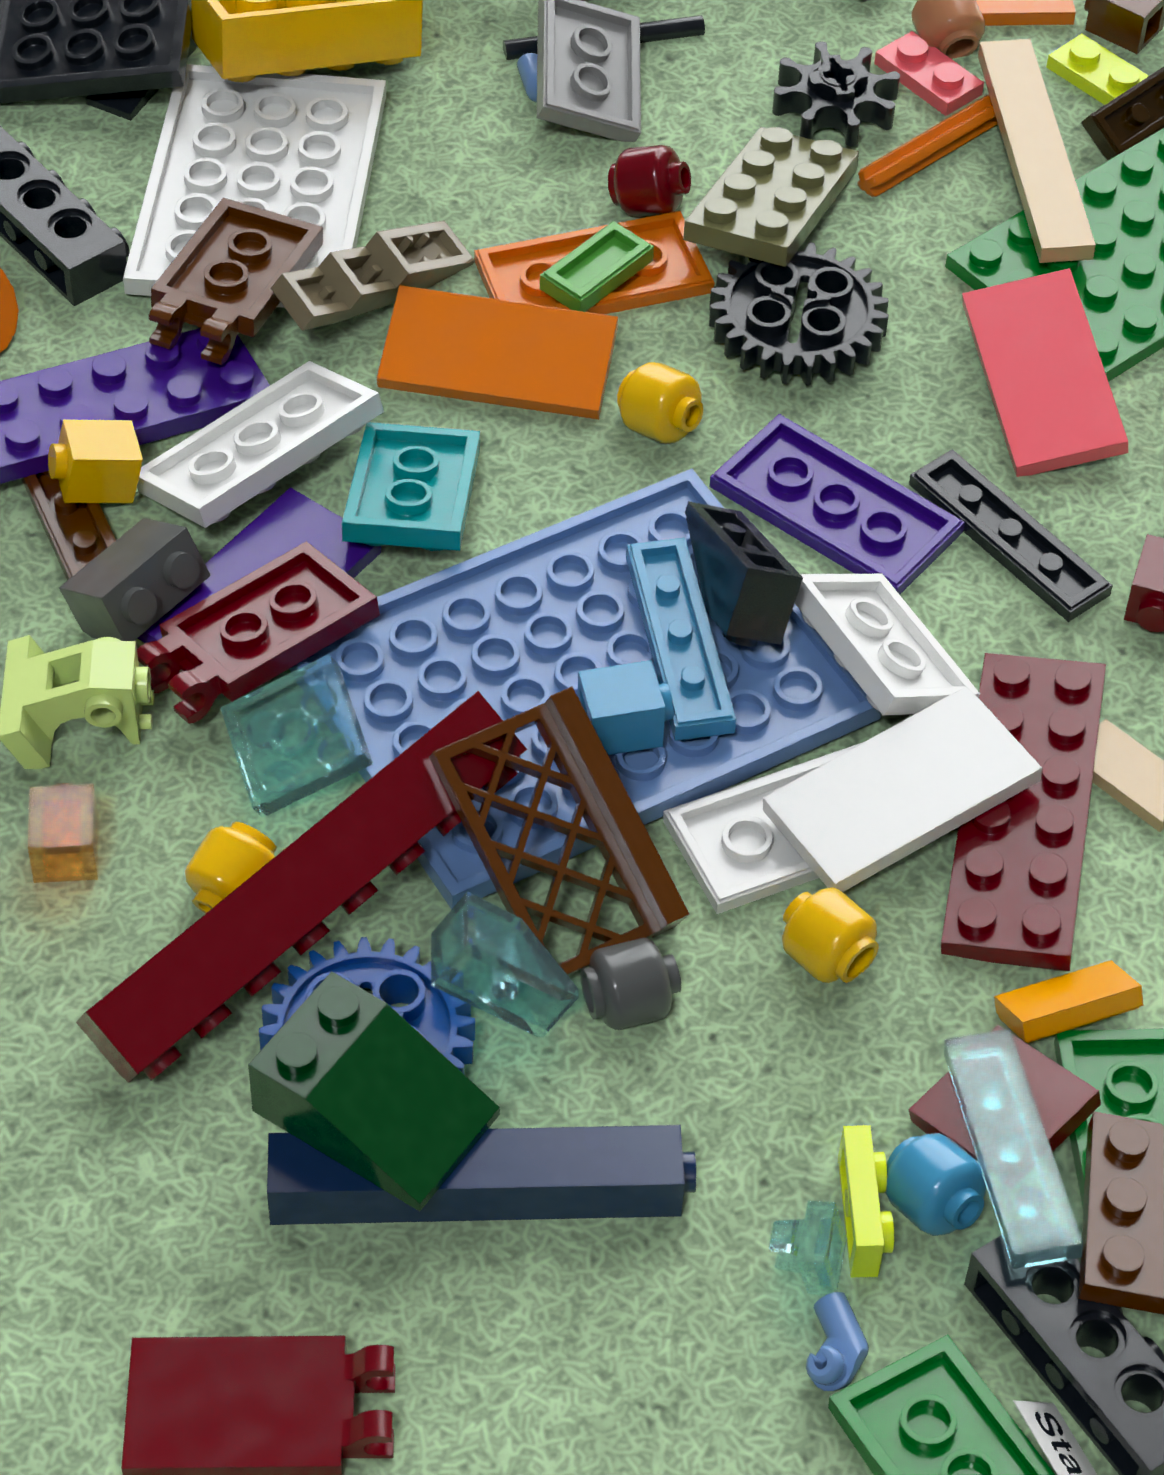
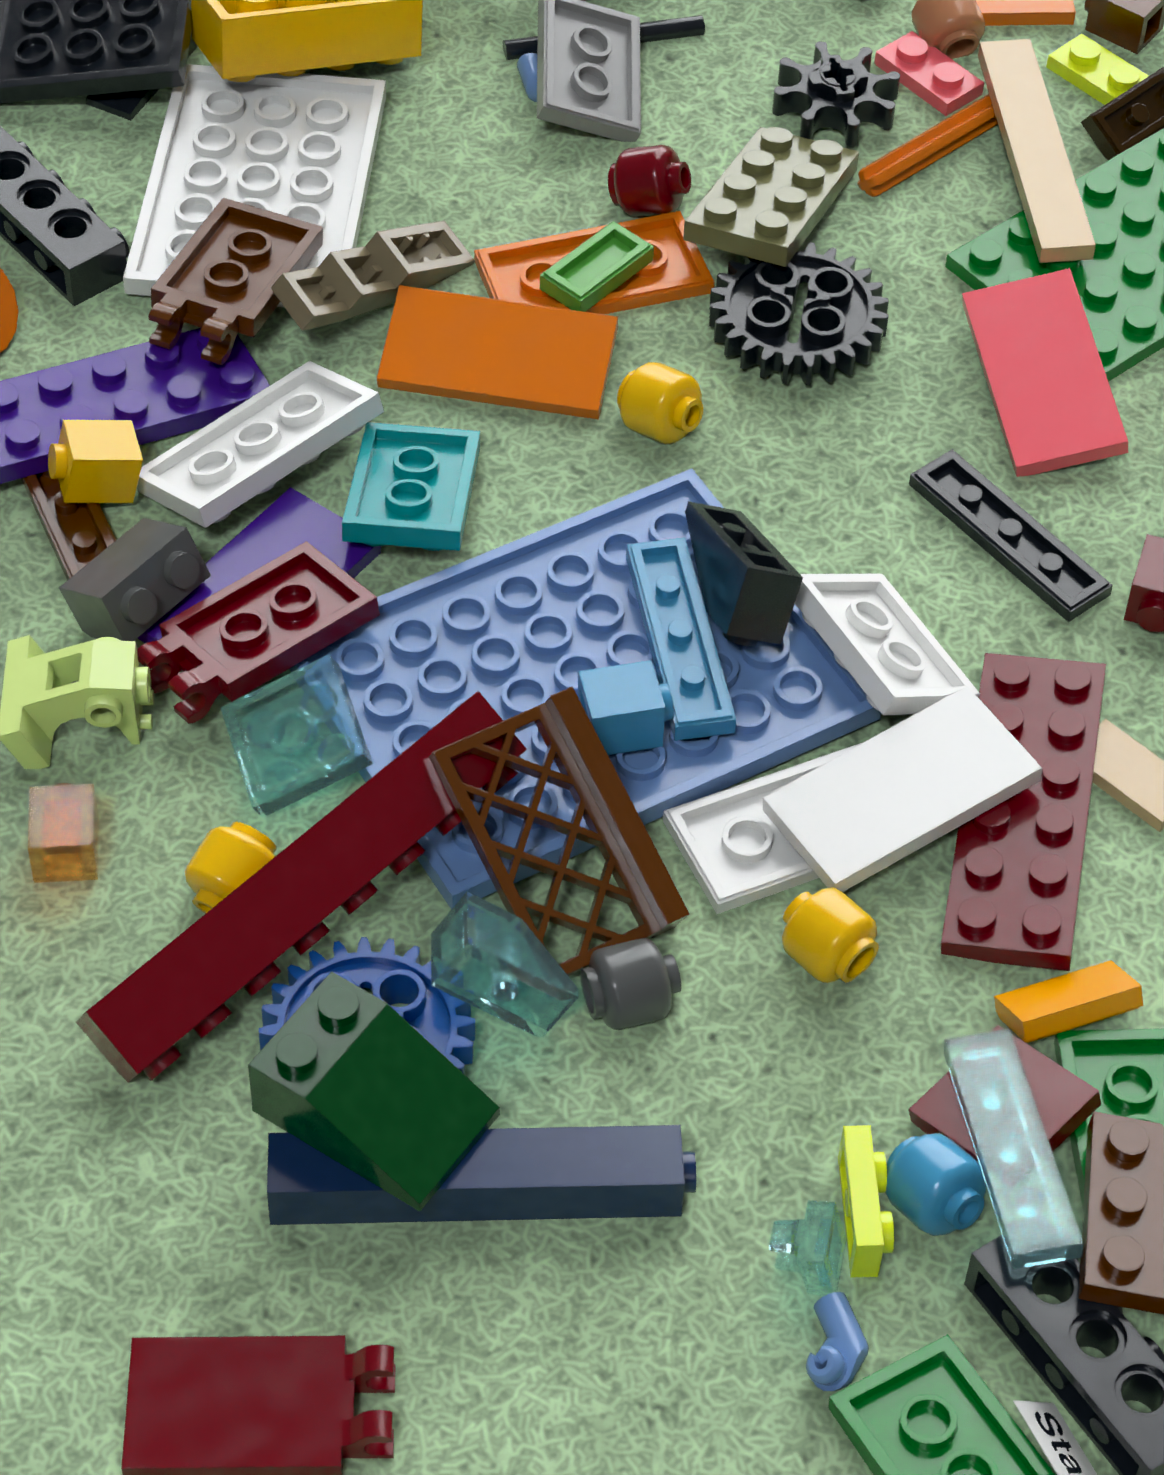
tile [709,414,965,595] -> none

